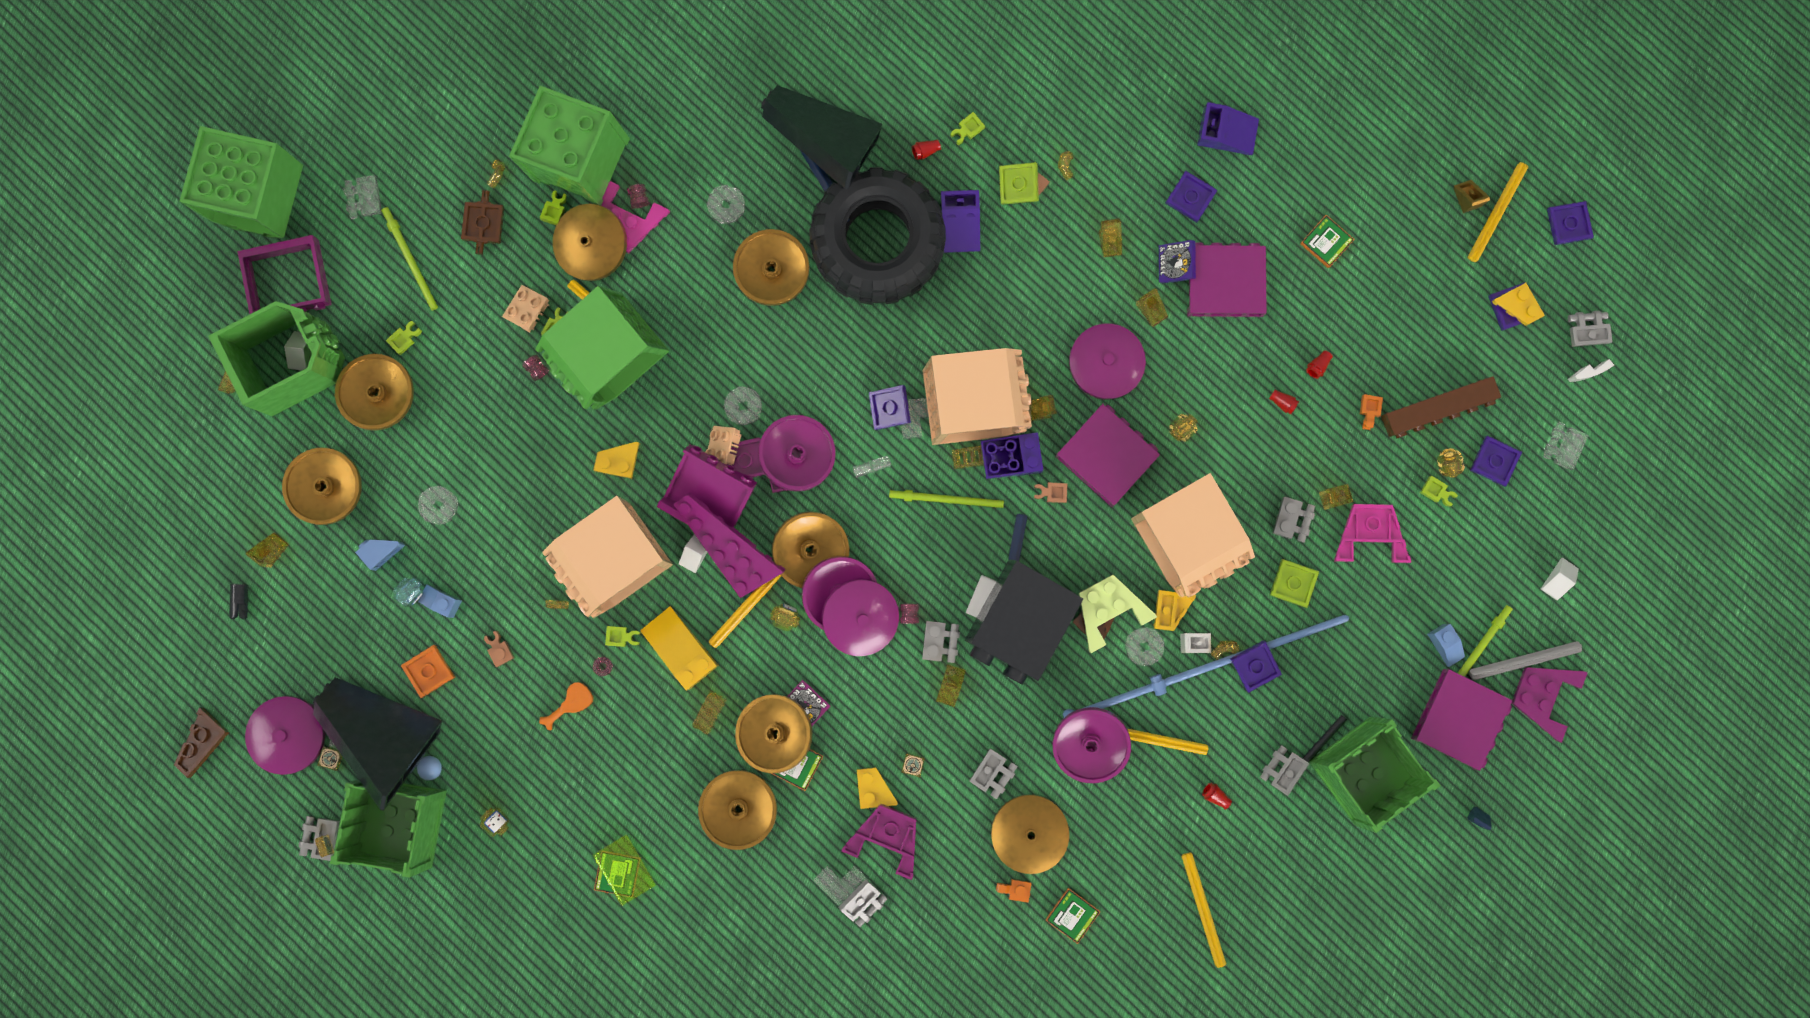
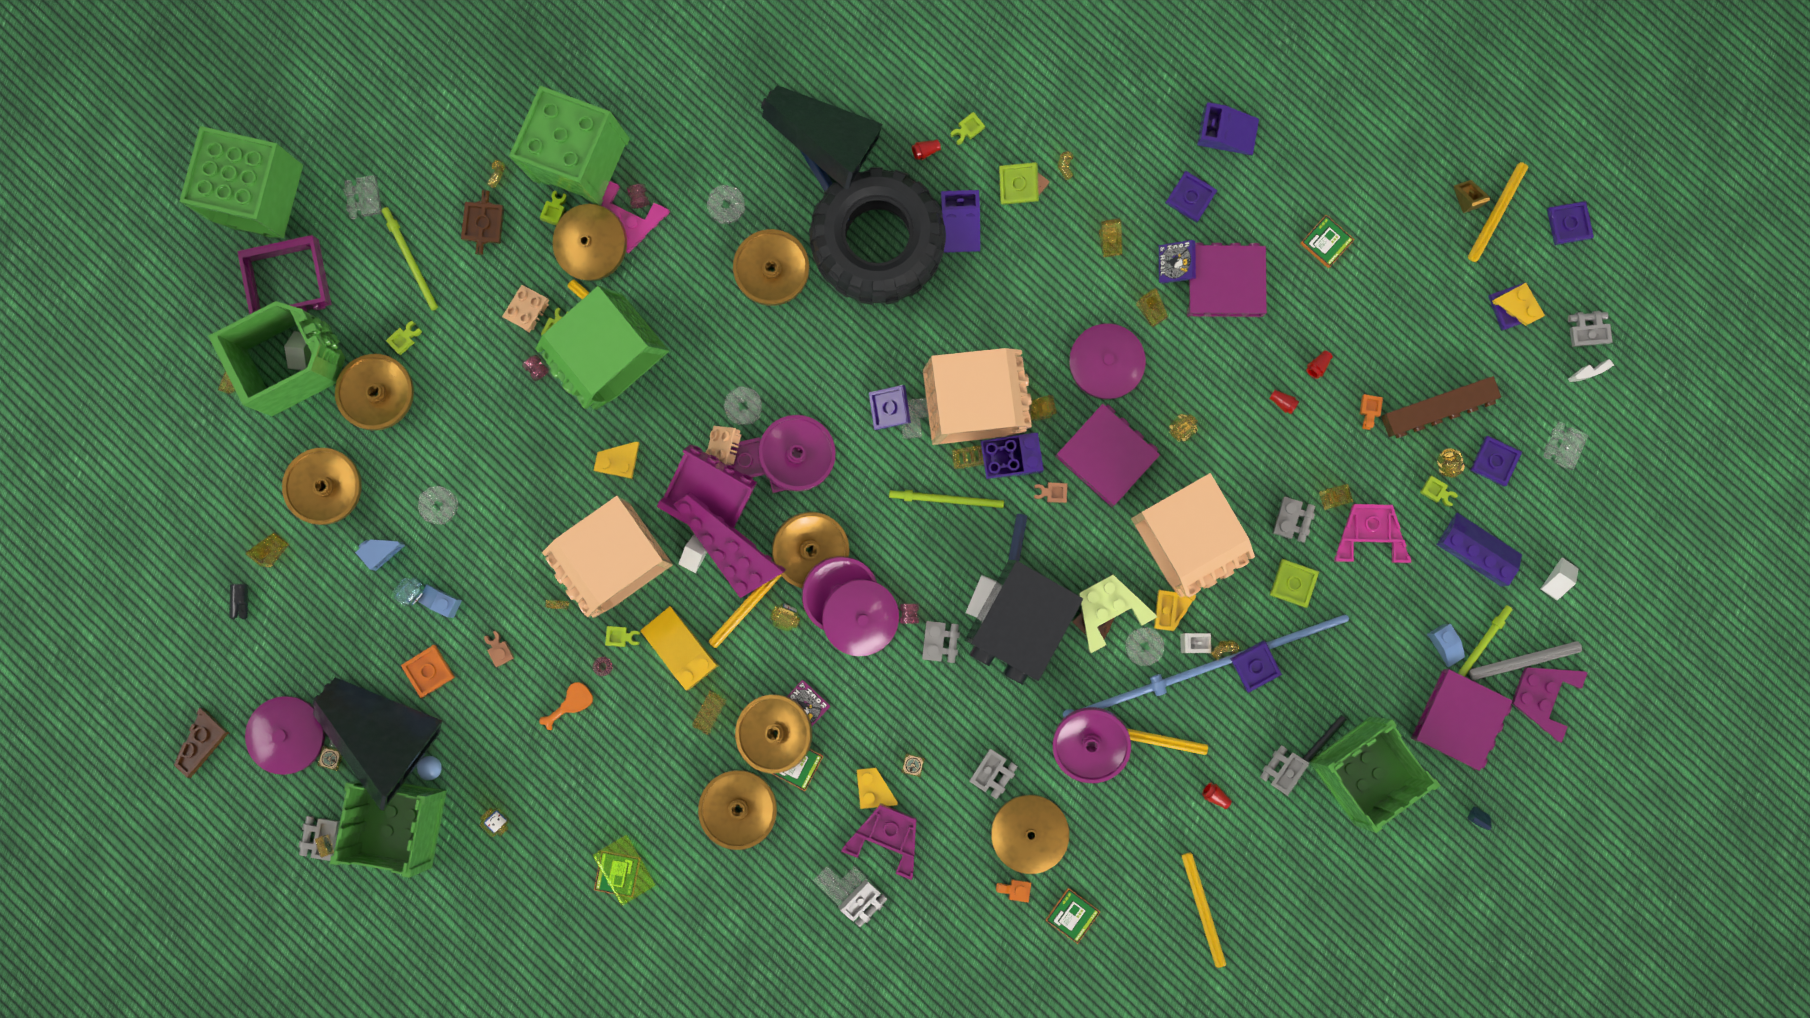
clear axle [853,456,891,478] -> none
clear yellow slope [936,664,966,707] -> none
none -> dark purple slope [1436,513,1522,587]

